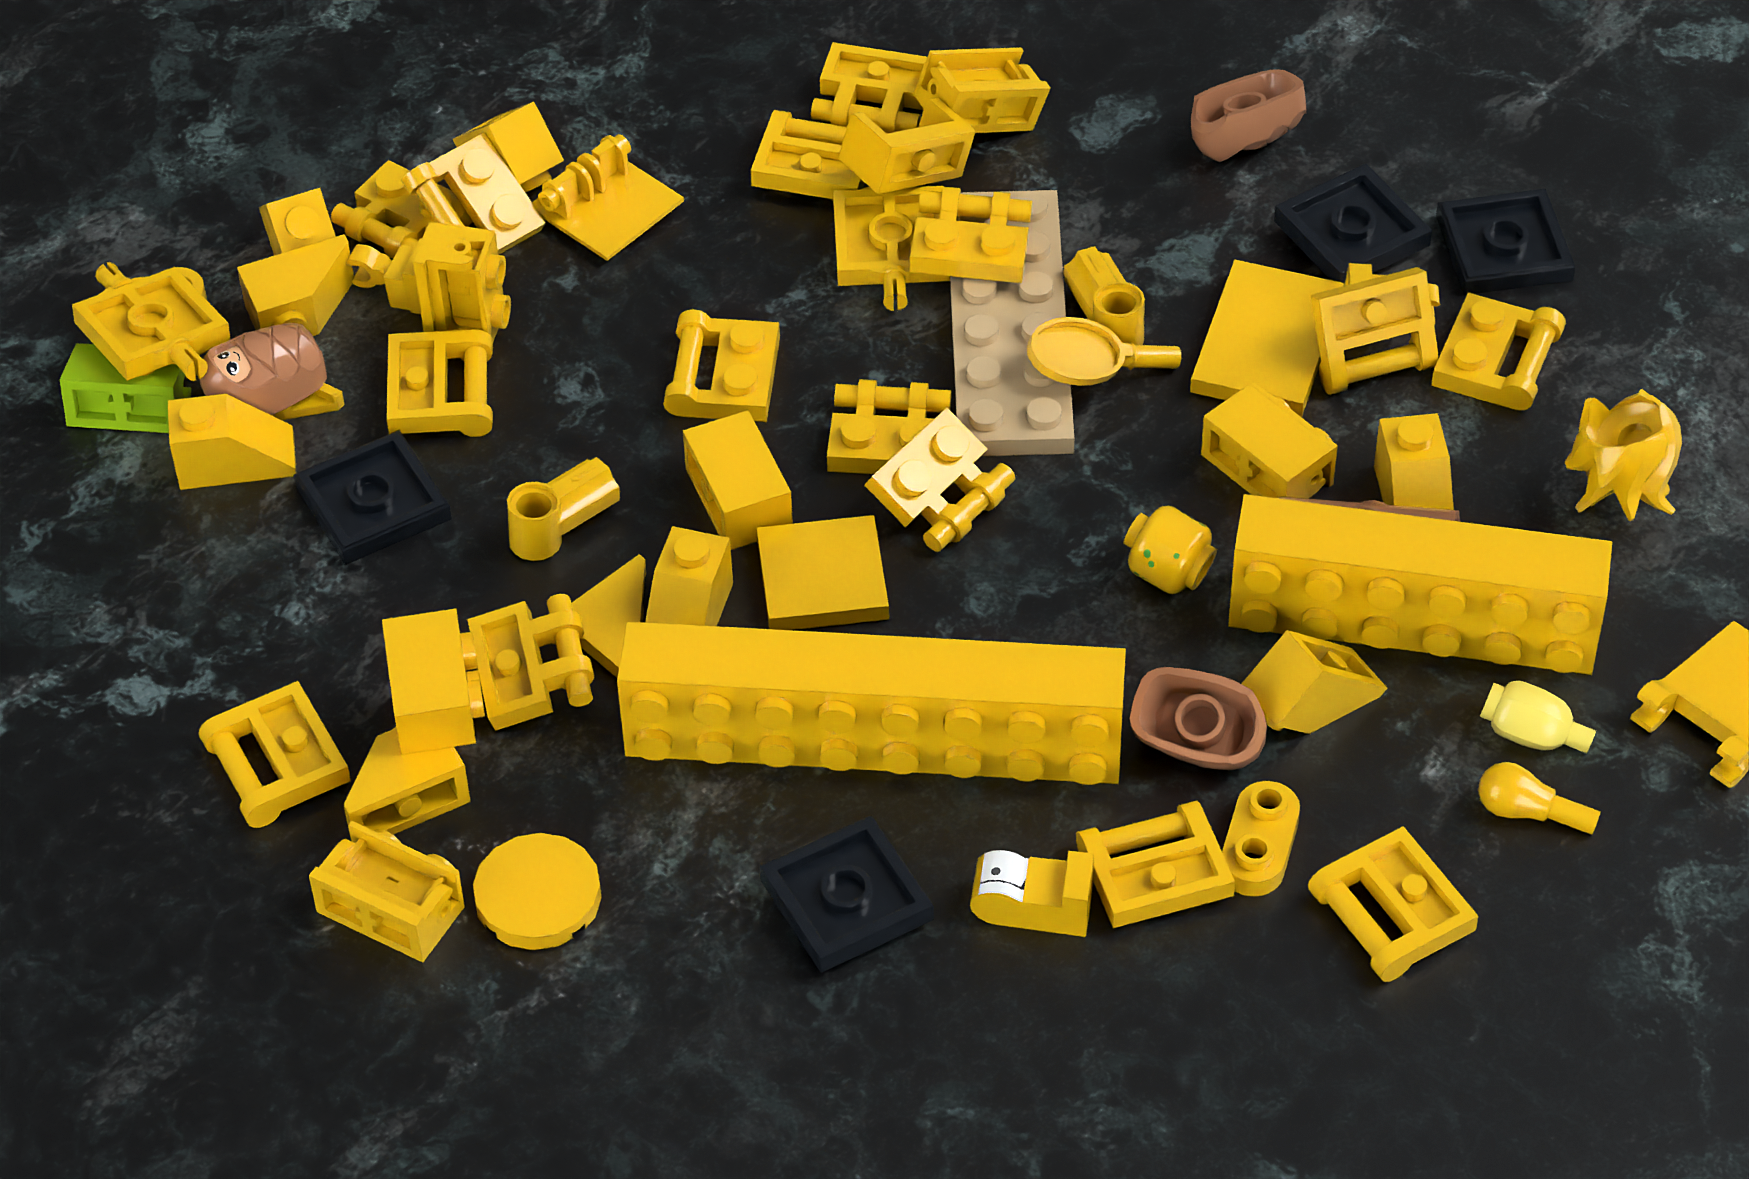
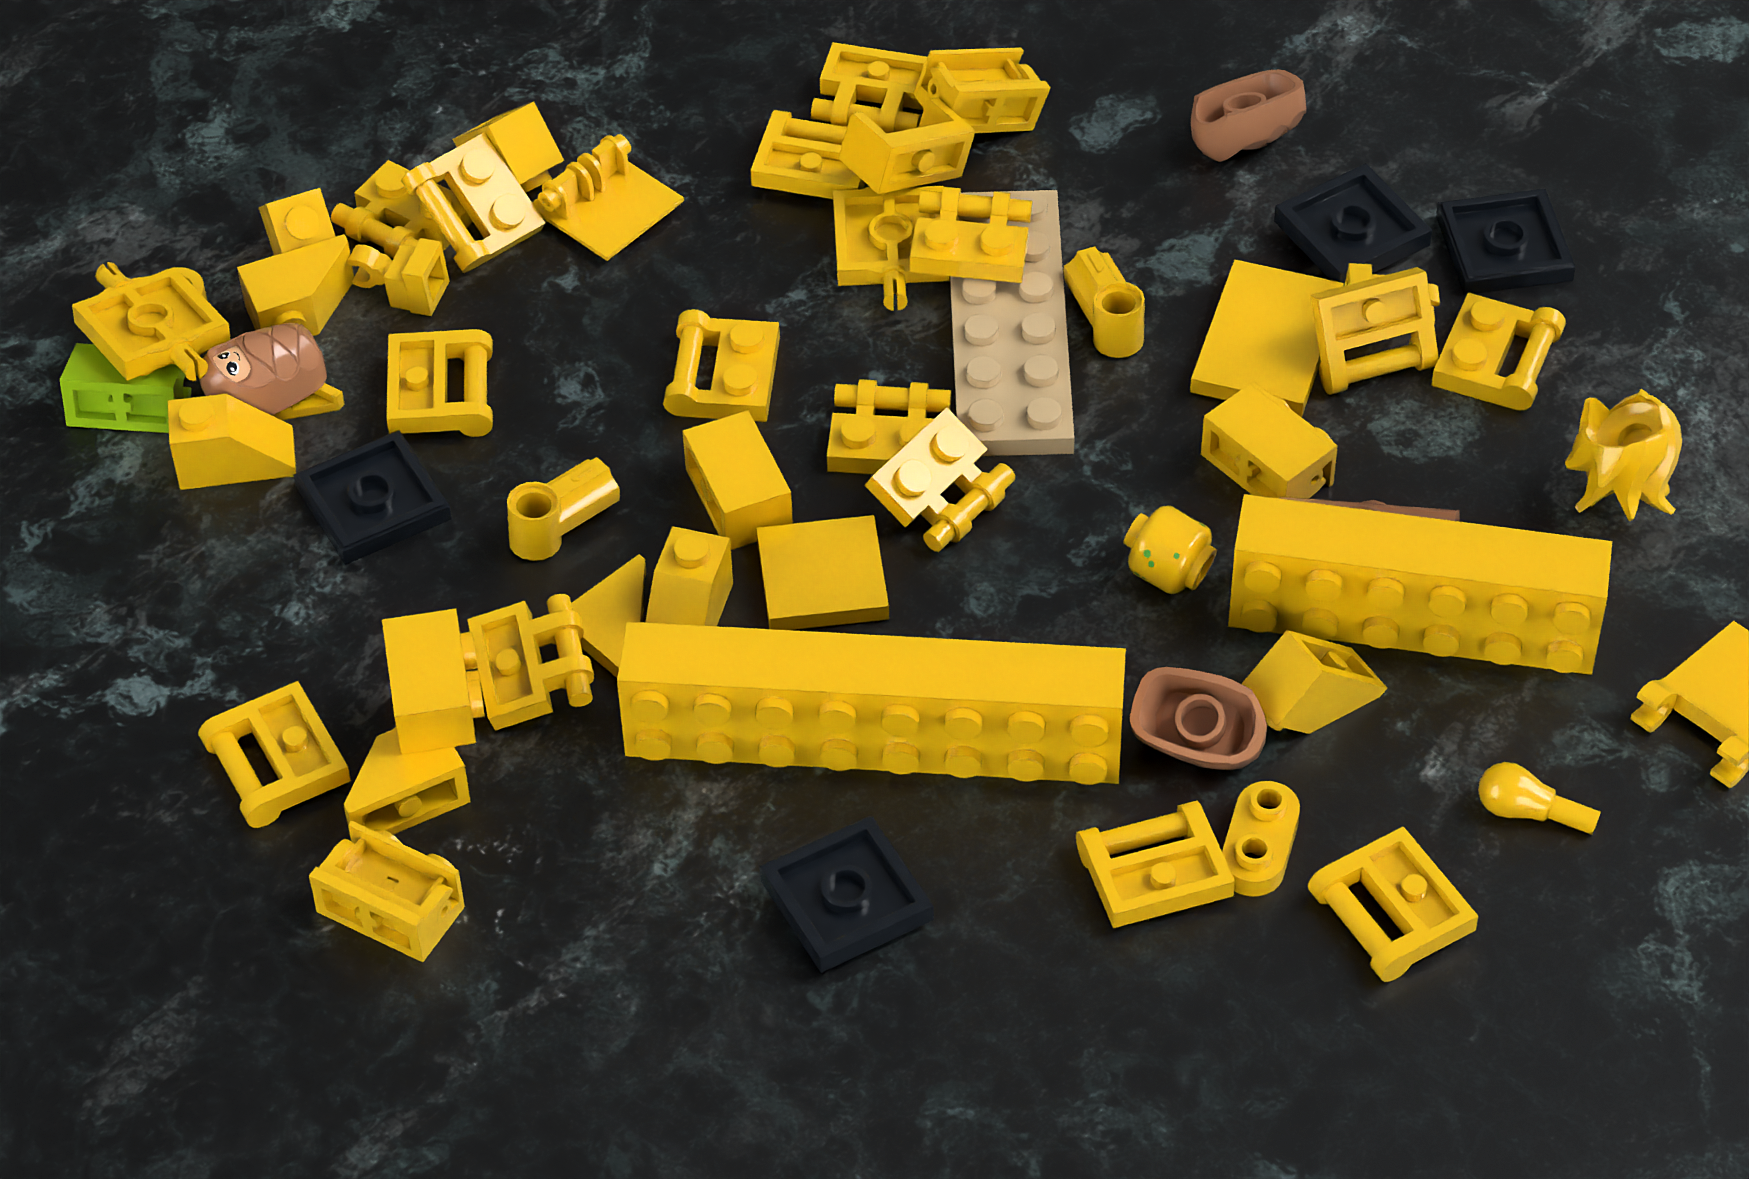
yellow hinge [413,221,511,342] -> none
yellow tile [473,833,602,950] -> none
yellow leg [970,850,1094,937] -> none
yellow piece [1027,317,1181,386] -> none
yellow slope [1374,413,1454,510] -> none
light yellow plant [1480,680,1596,754] -> none

